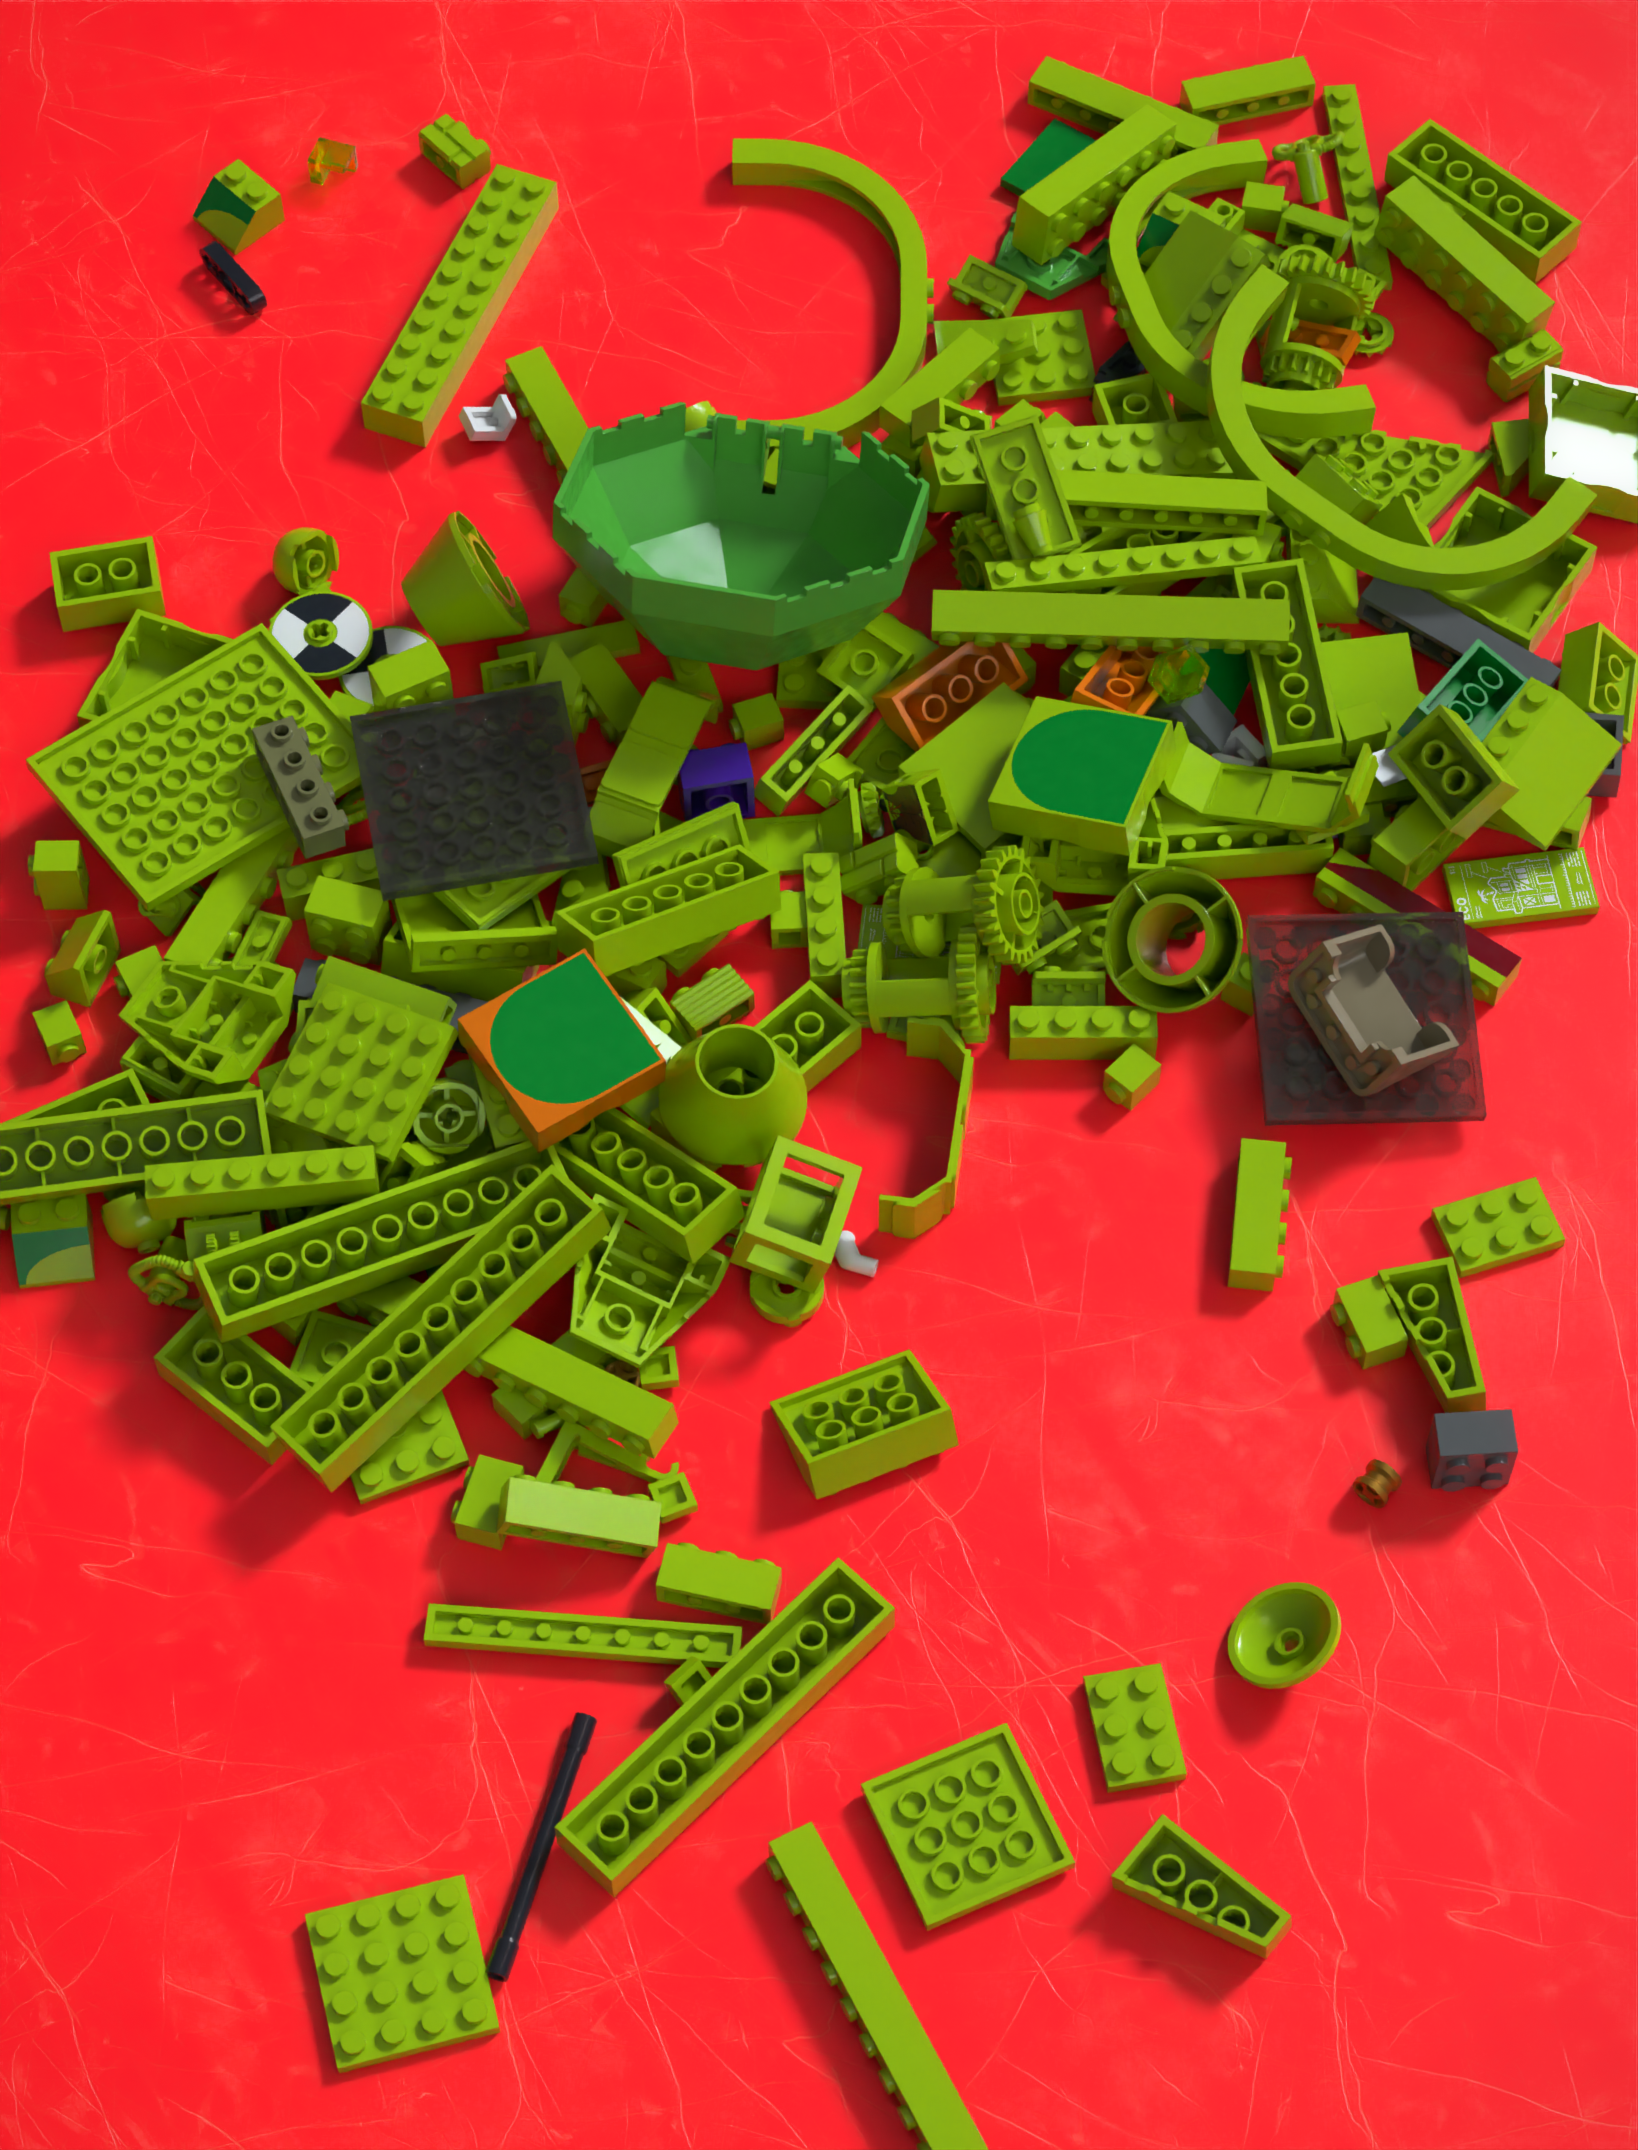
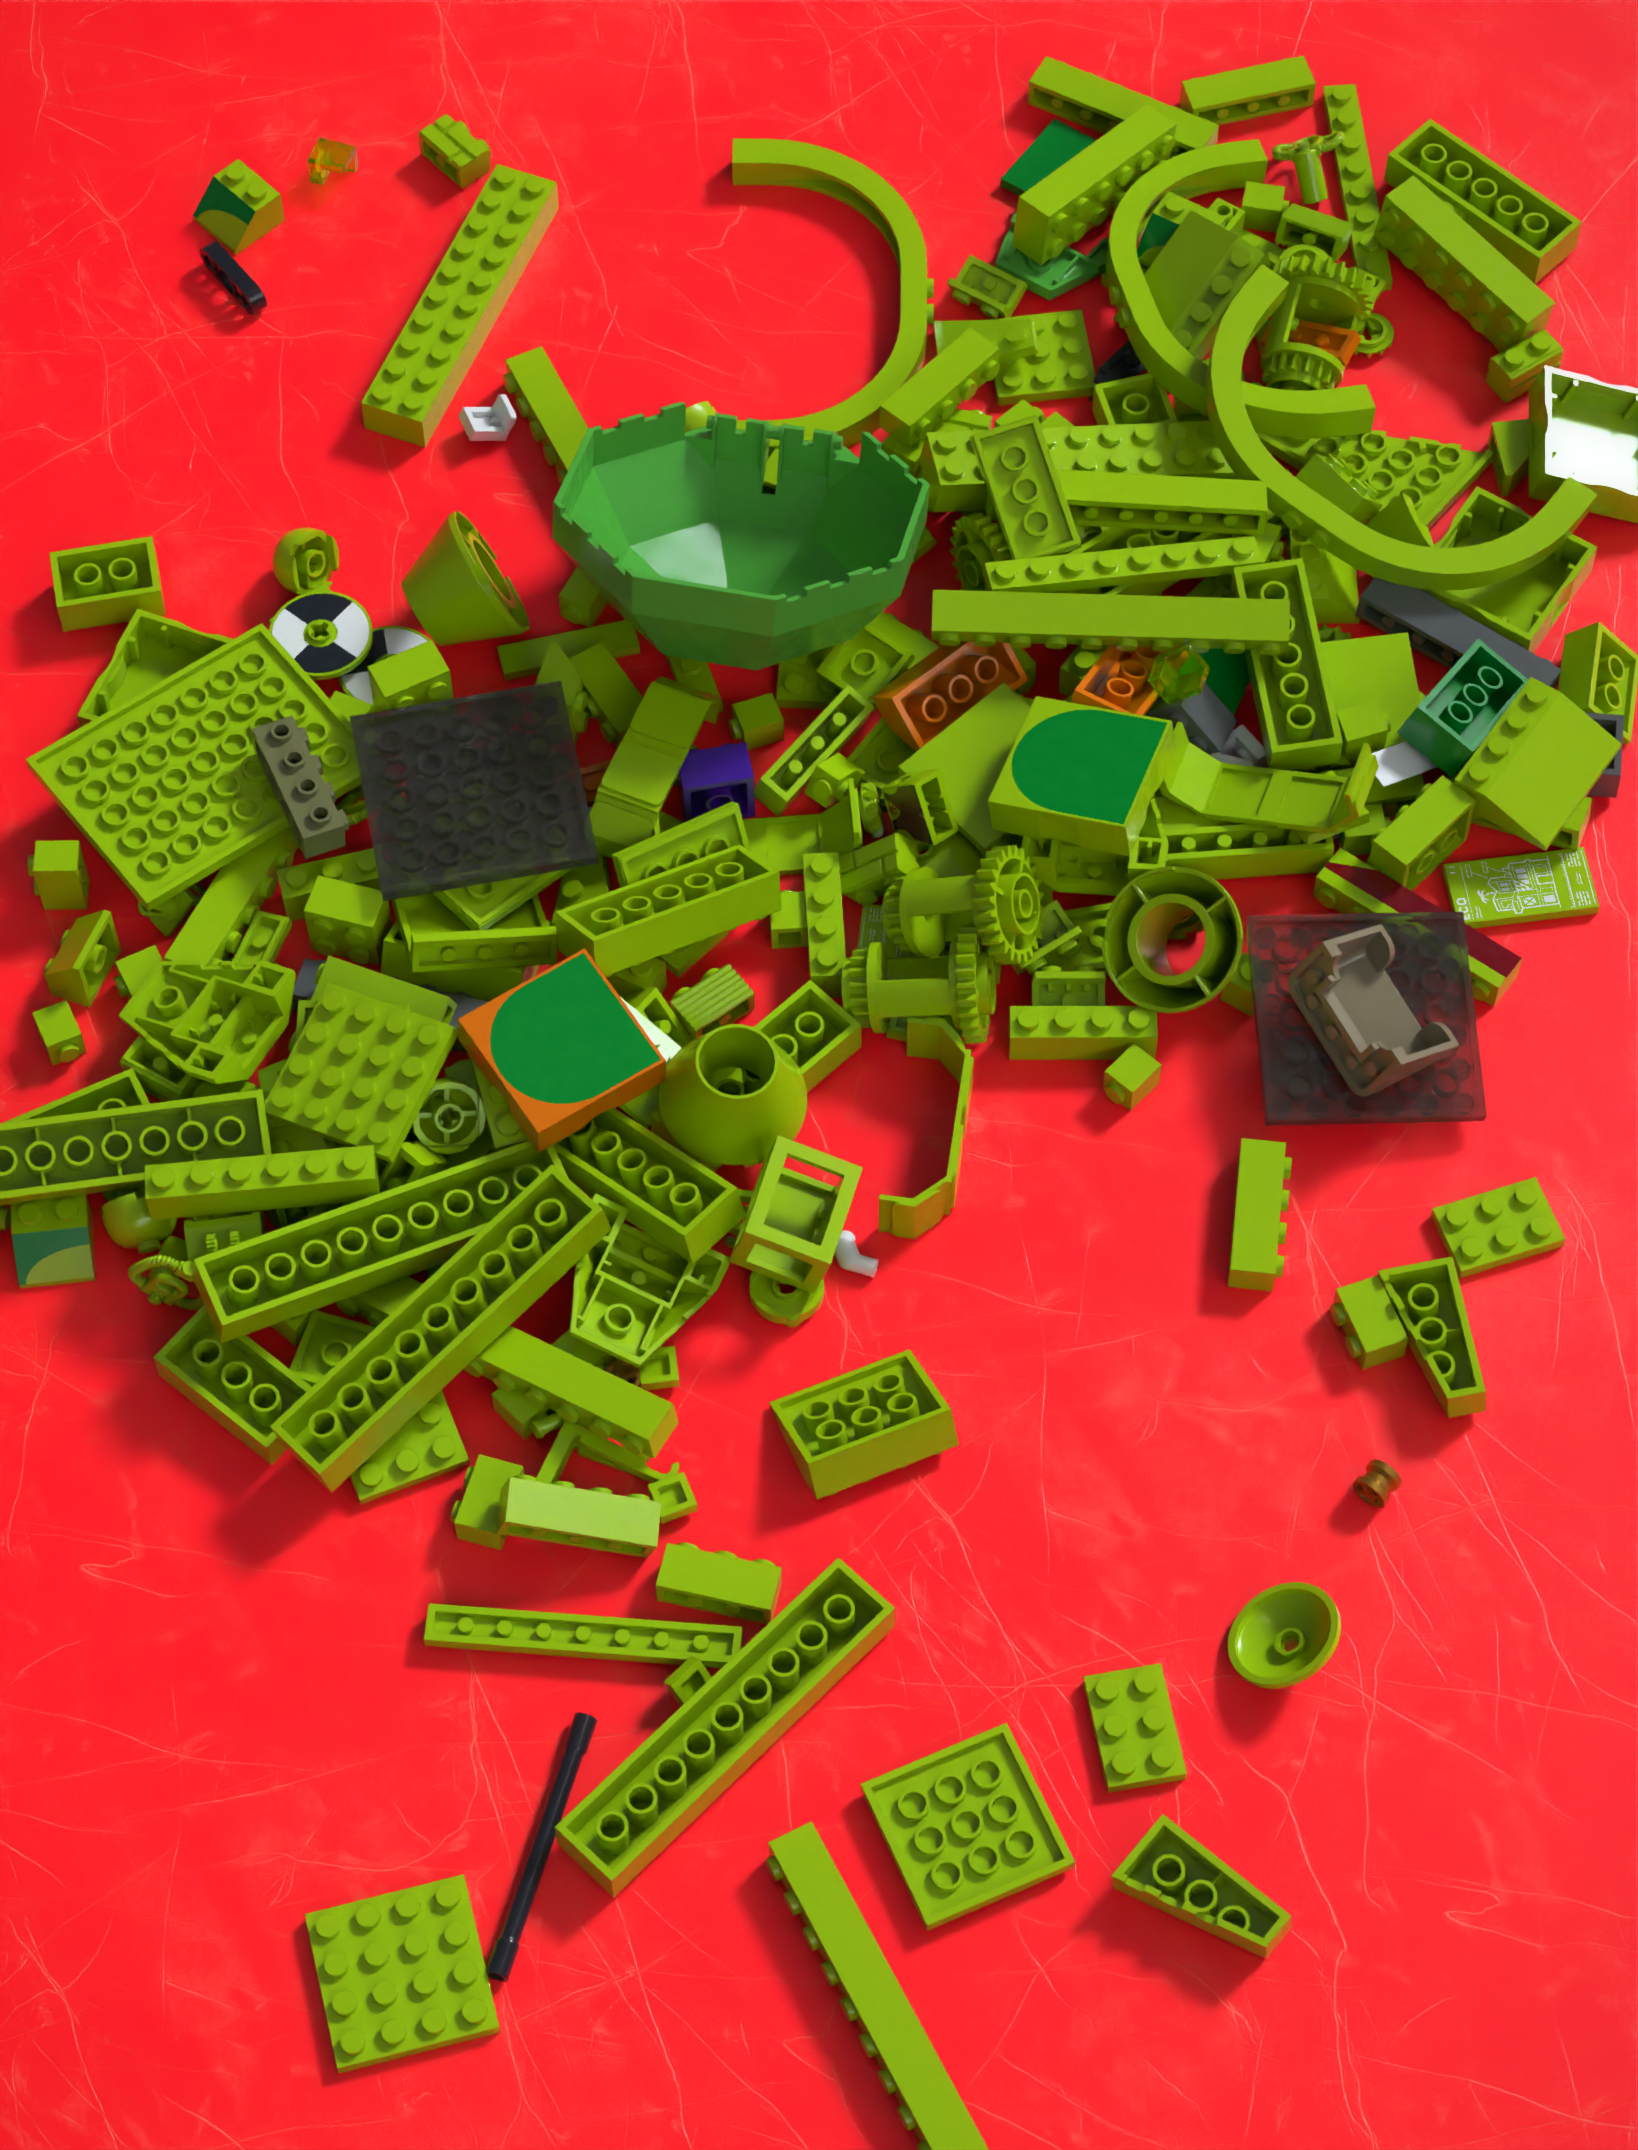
lime slope [480,652,539,698] -> none
lime brick [912,397,990,446] -> none
lime cone [1012,502,1053,558] -> none
lime brick [1387,704,1520,839] -> none
dark grey brick [1425,1409,1518,1492] -> none

